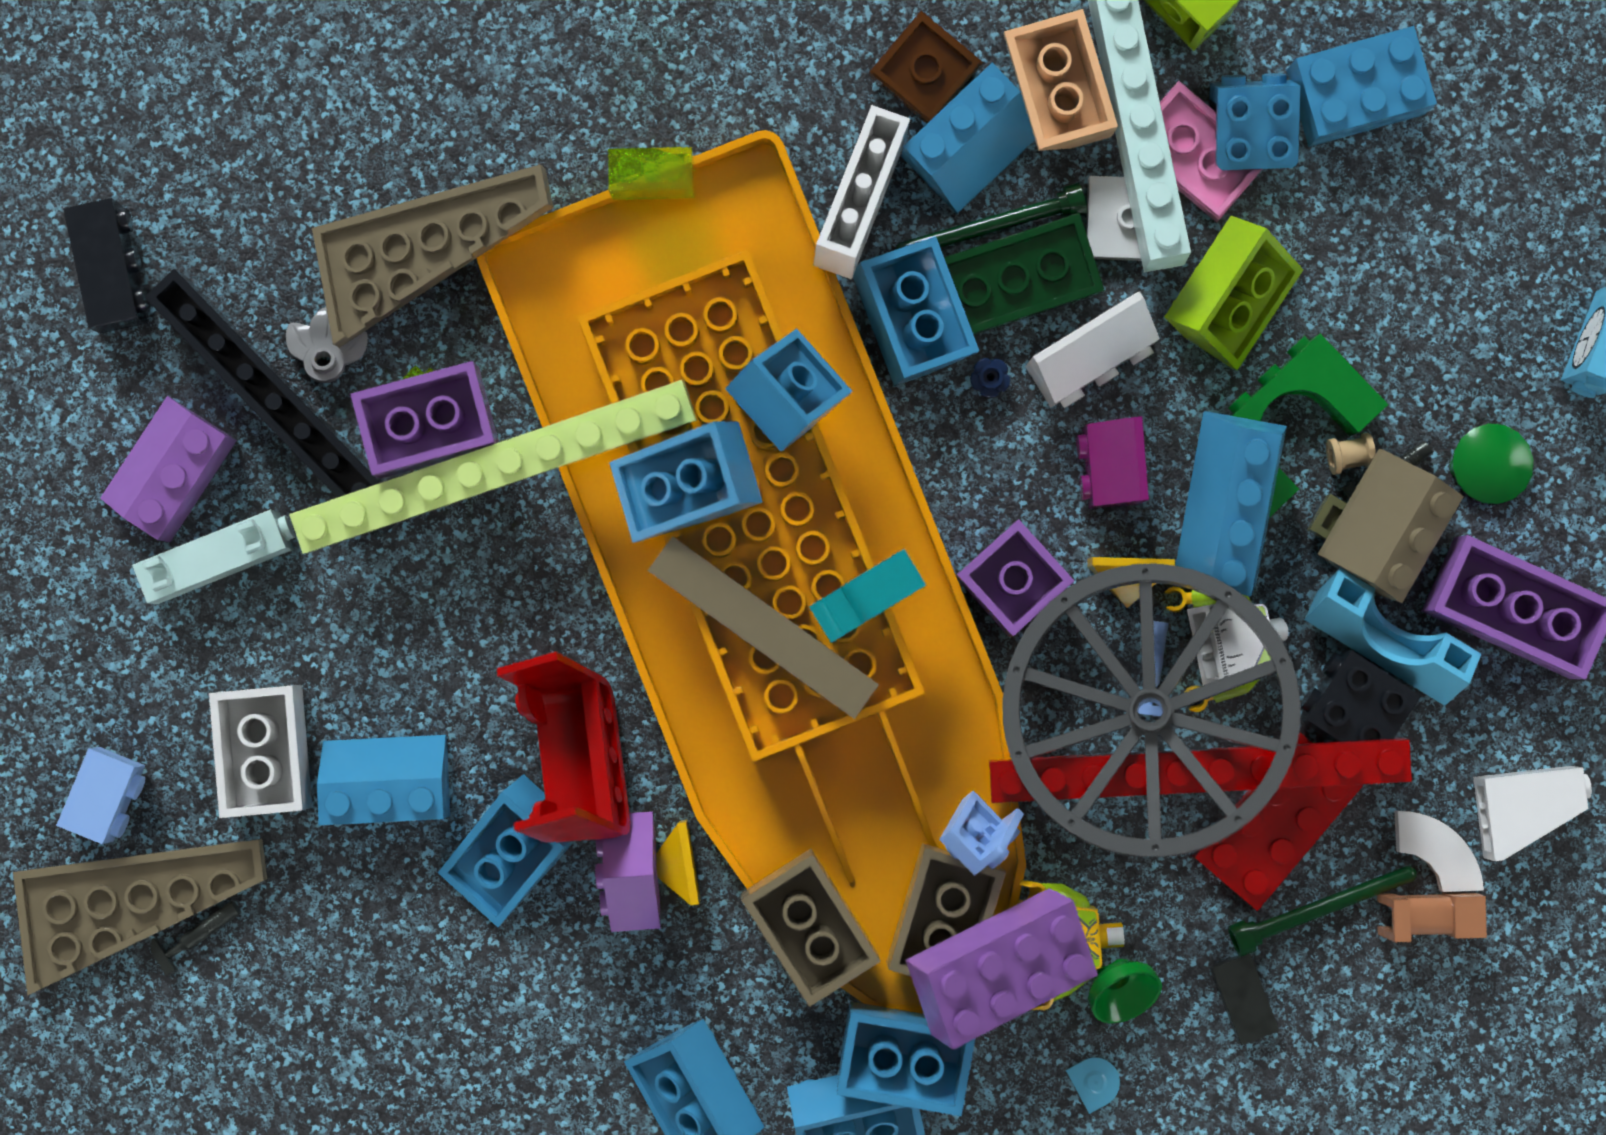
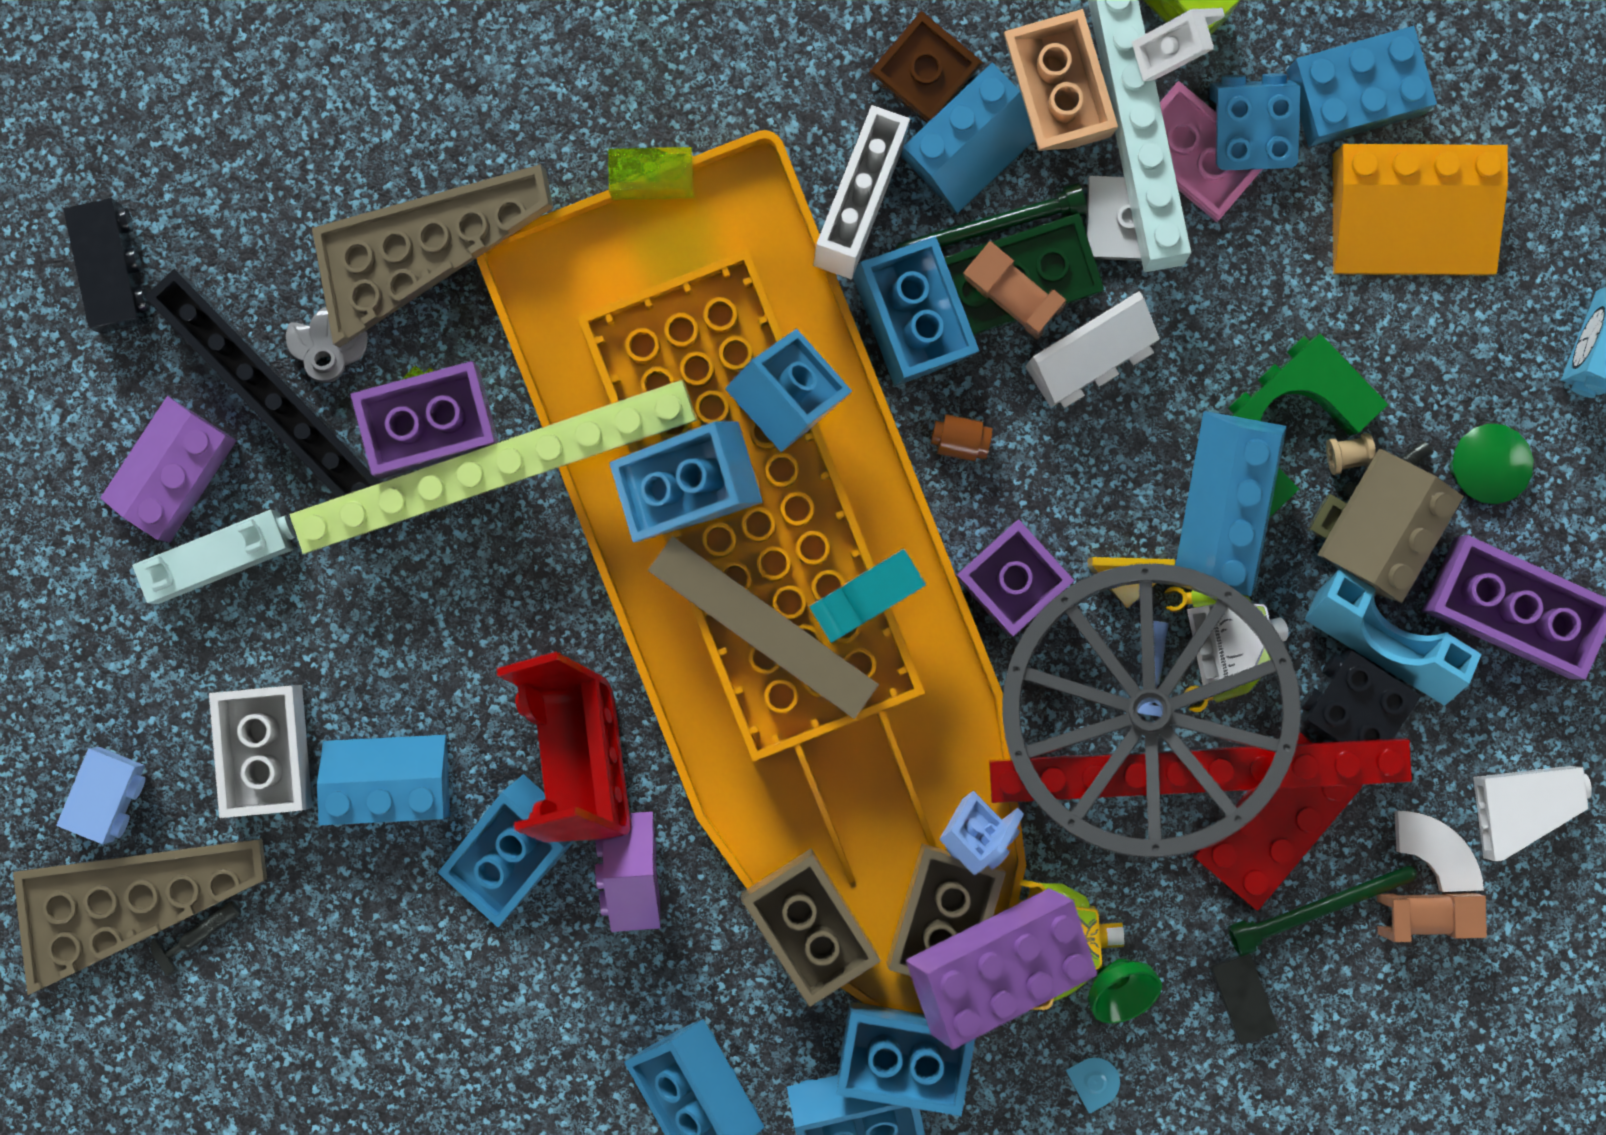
yellow slope [656,820,701,906] -> none
dark blue plate [970,358,1011,398] -> none
magenta slope [1076,416,1149,509] -> none
lime slope [1164,216,1303,370] -> none
none -> dark orange brick [930,414,993,462]
none -> nougat piece [963,241,1066,340]
none -> white panel [1132,8,1225,81]
none -> light orange slope [1333,144,1508,275]

